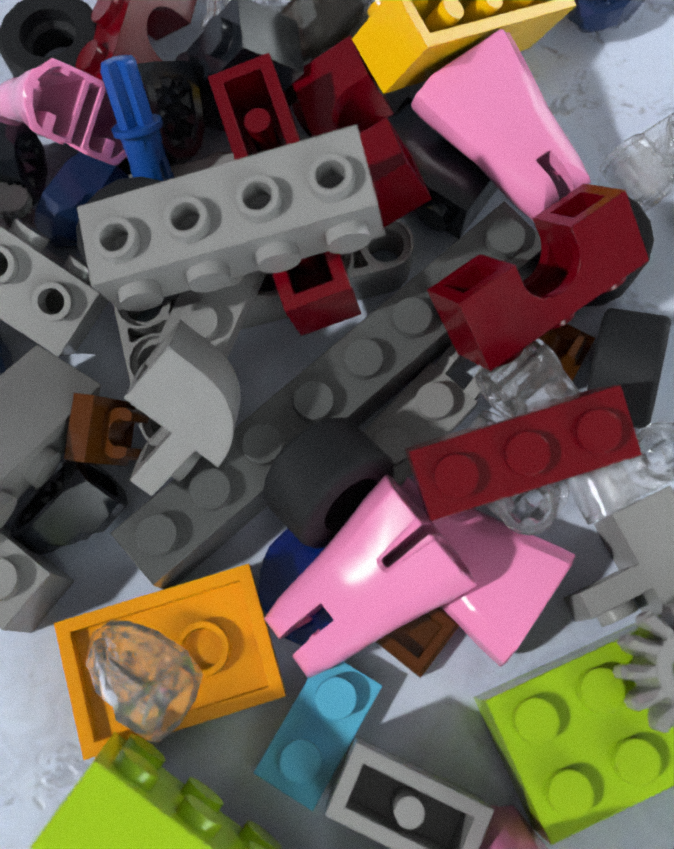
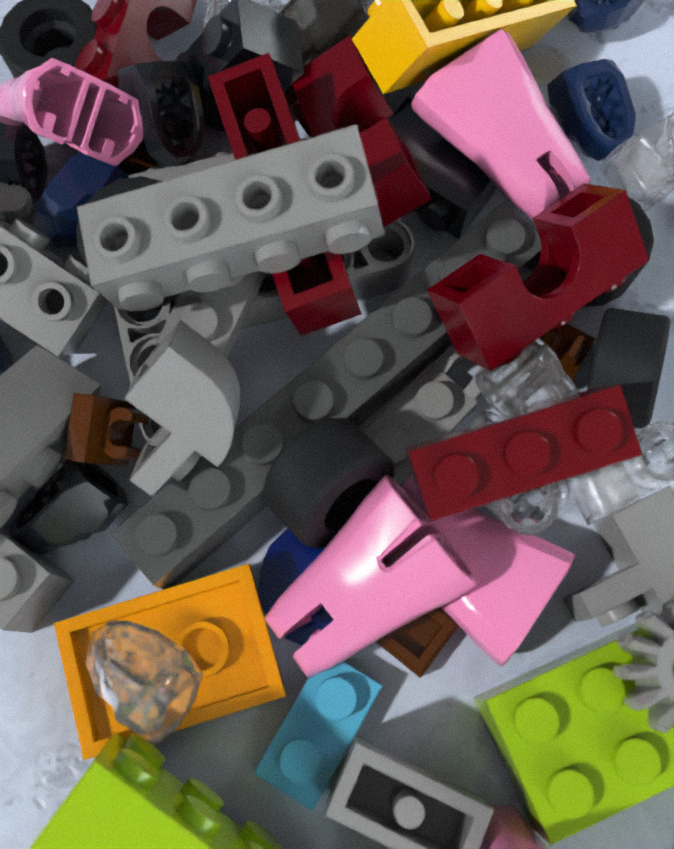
blue axle [100,55,175,181] -> none
none -> dark blue rock [547,59,636,161]

